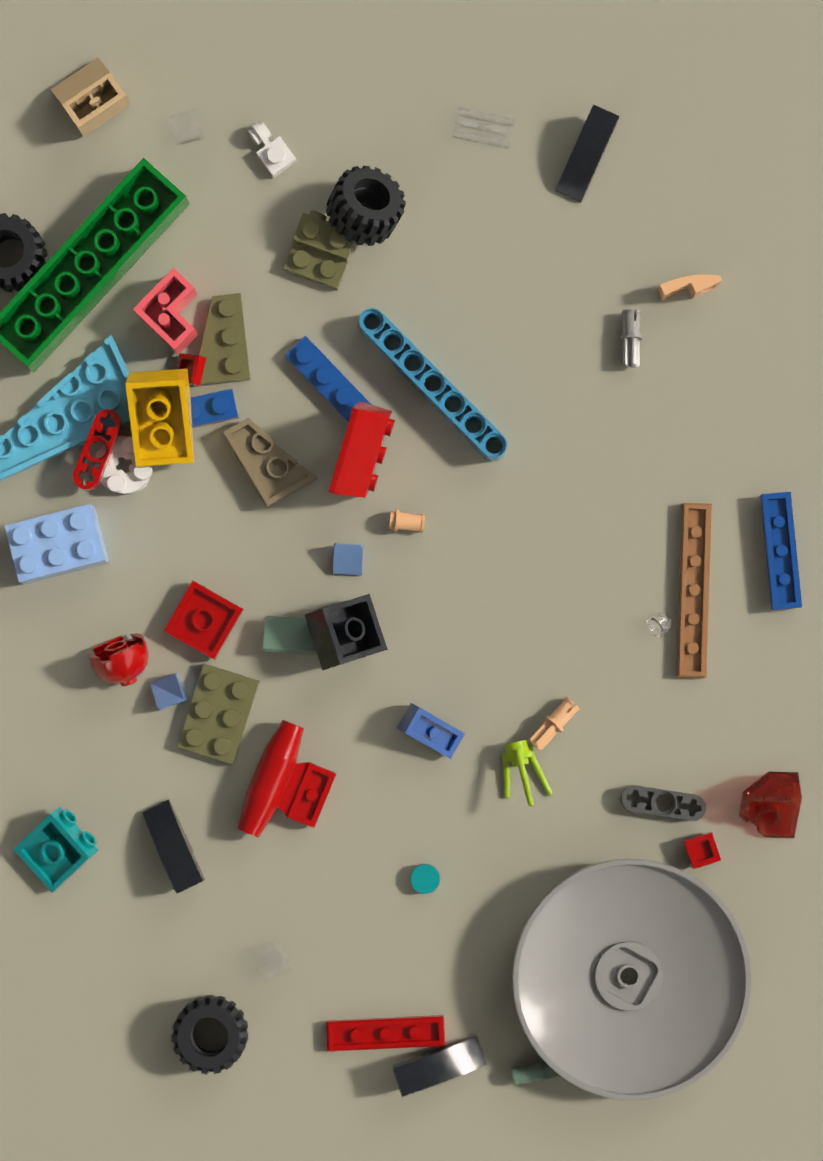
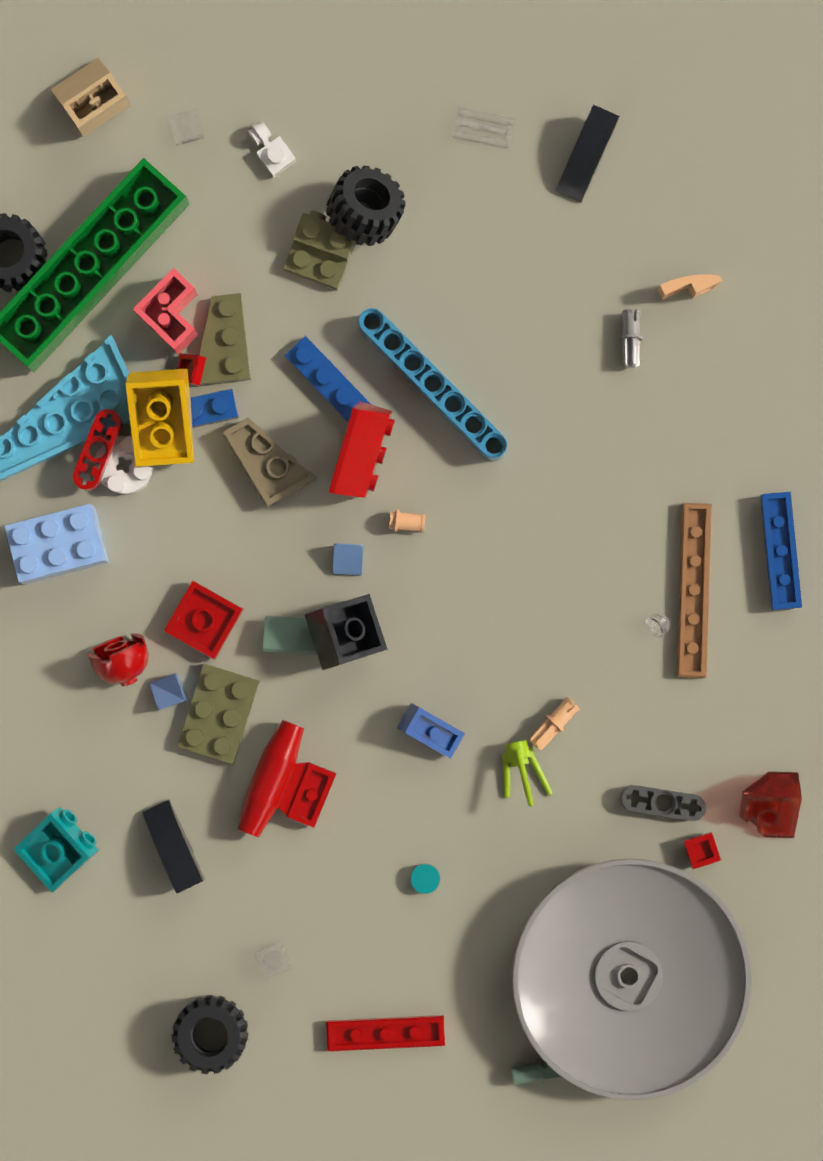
black slope [393,1036,486,1097] -> none

